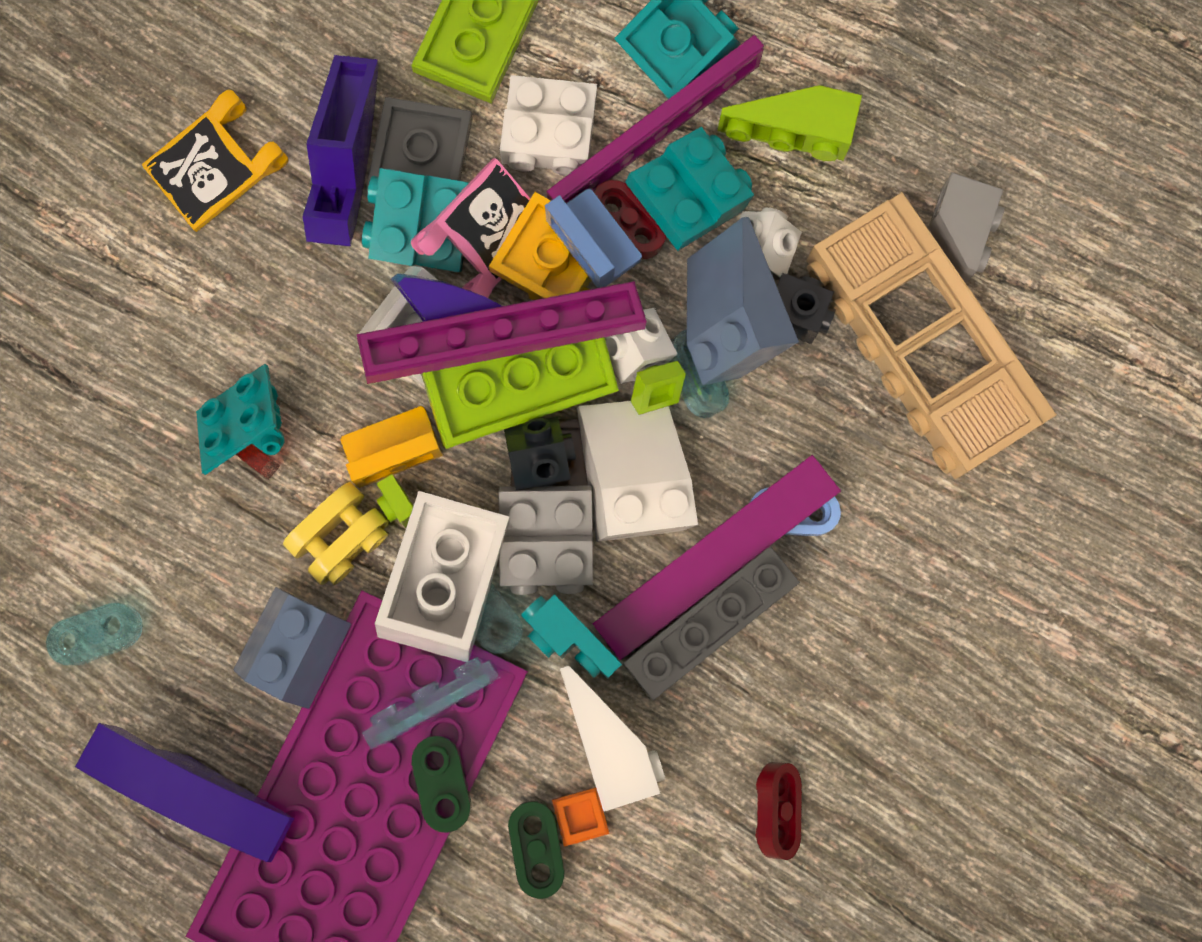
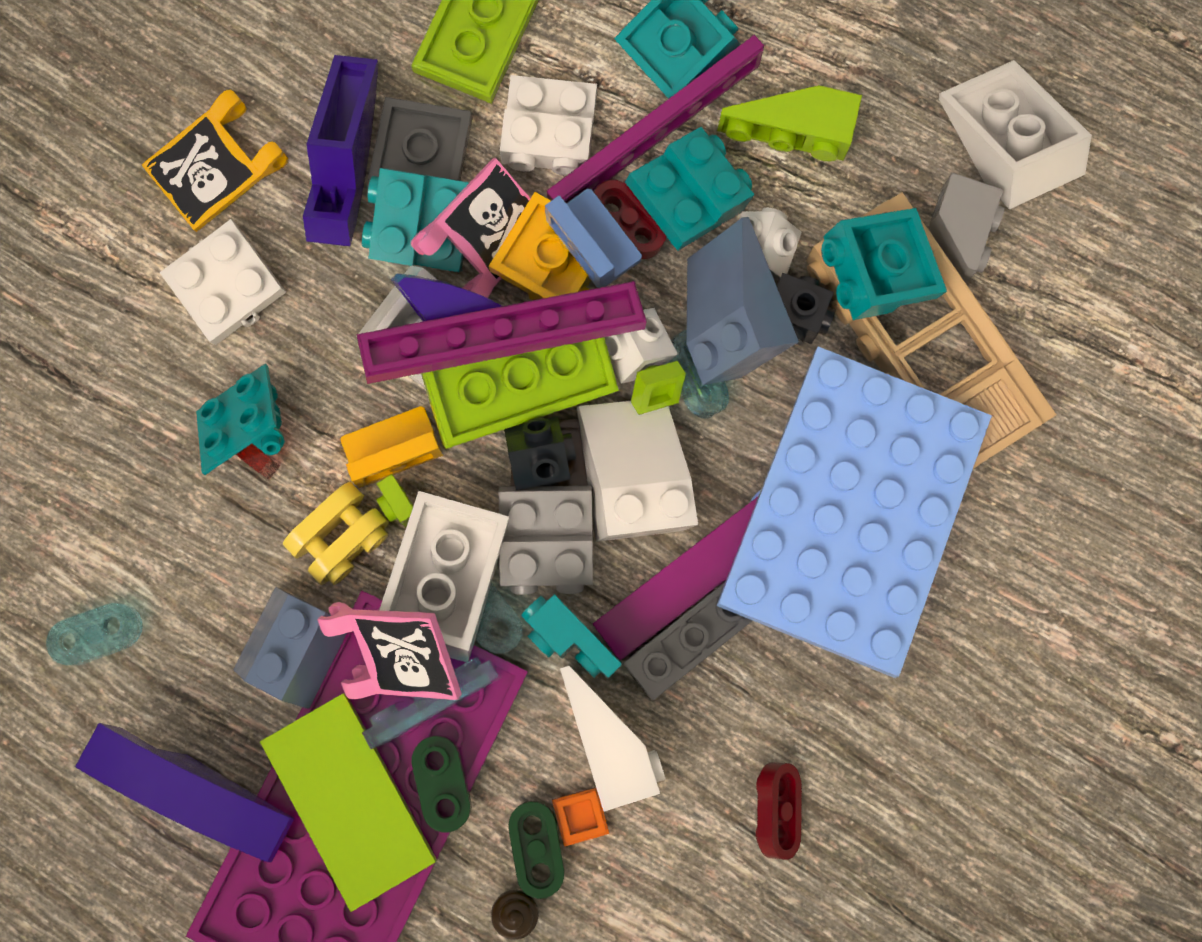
none -> white plate [160,219,286,345]
none -> lime tile [260,693,437,912]
none -> flag [317,602,462,700]
none -> dark brown plate [491,890,539,940]
none -> light blue plate [716,347,992,678]
none -> teal plate [821,208,947,320]
none -> white slope [939,60,1092,209]

